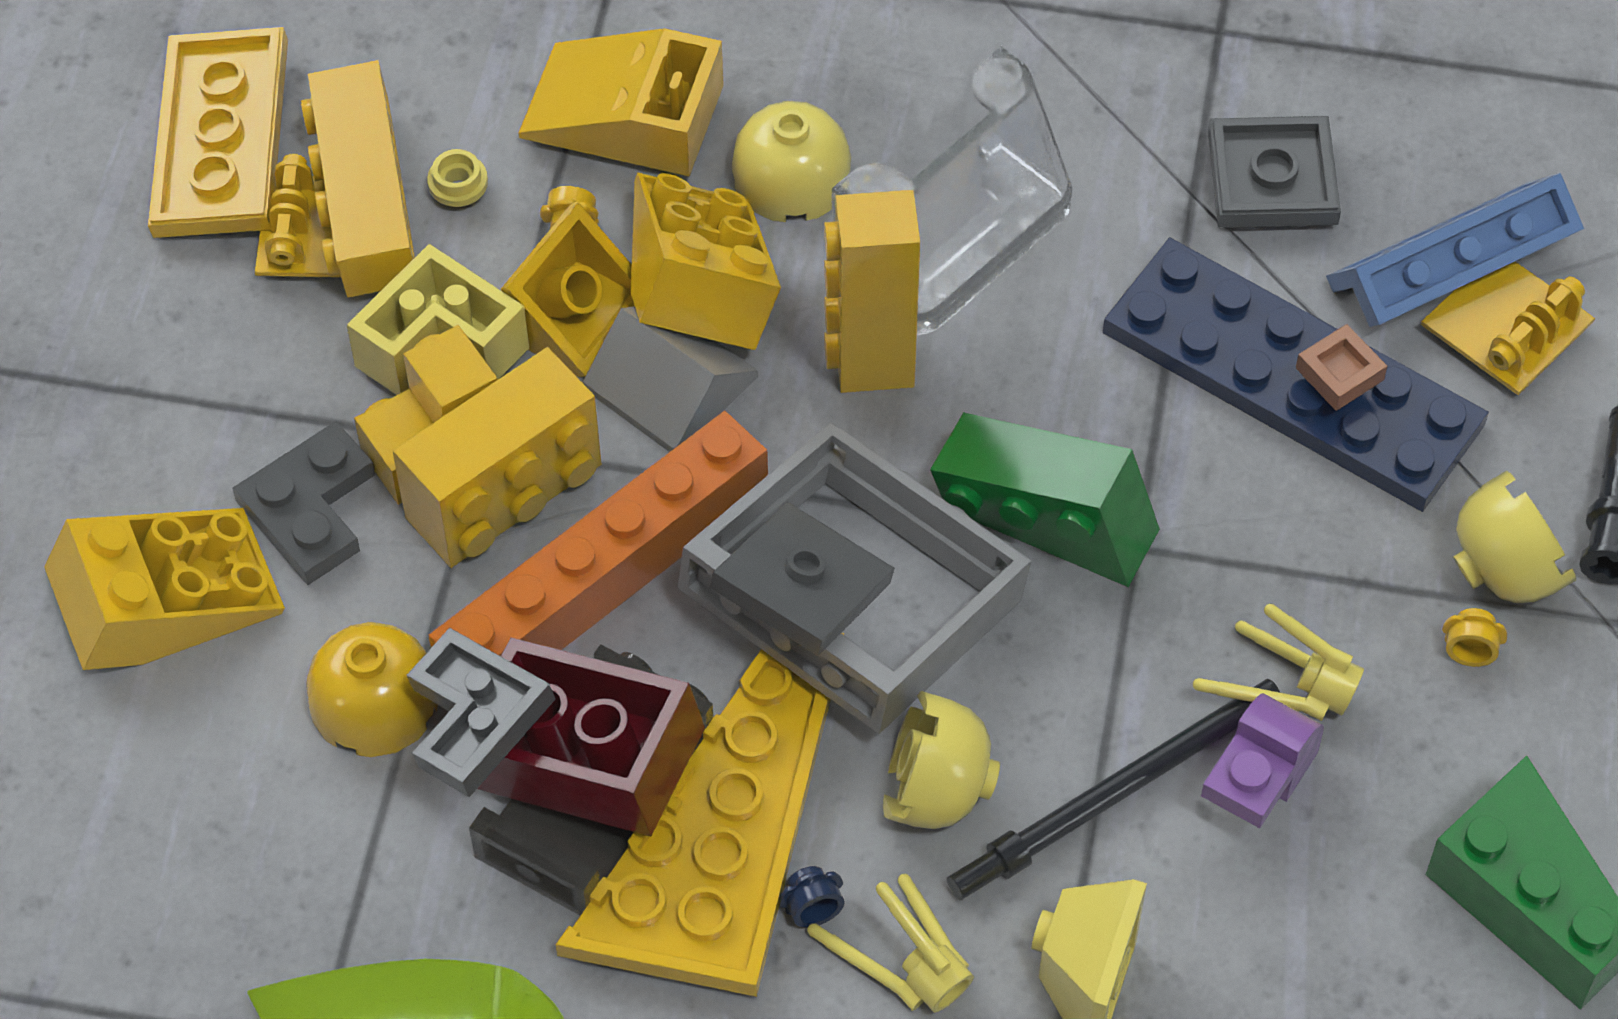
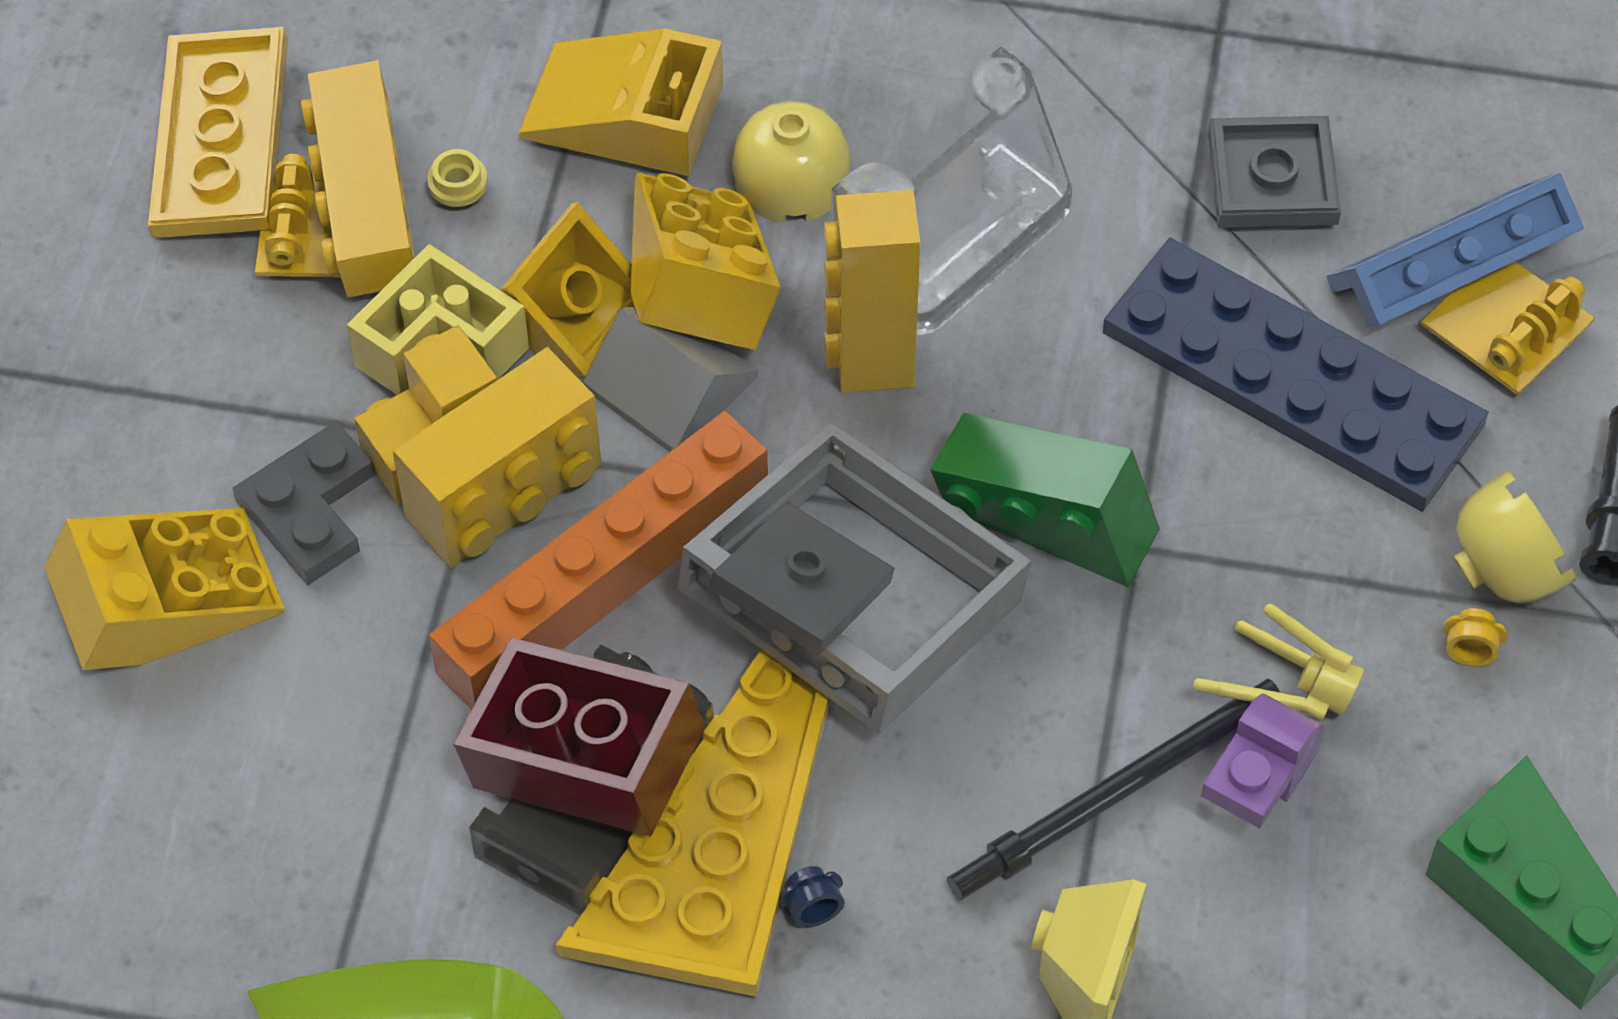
yellow cylinder [306,622,438,757] -> none
plate [407,628,556,797] -> none
yellow plate [540,186,599,229] -> none
light yellow plant [807,874,974,1013] -> none
light yellow cylinder [883,691,1000,829] -> none
nougat plate [1296,324,1388,411] -> none

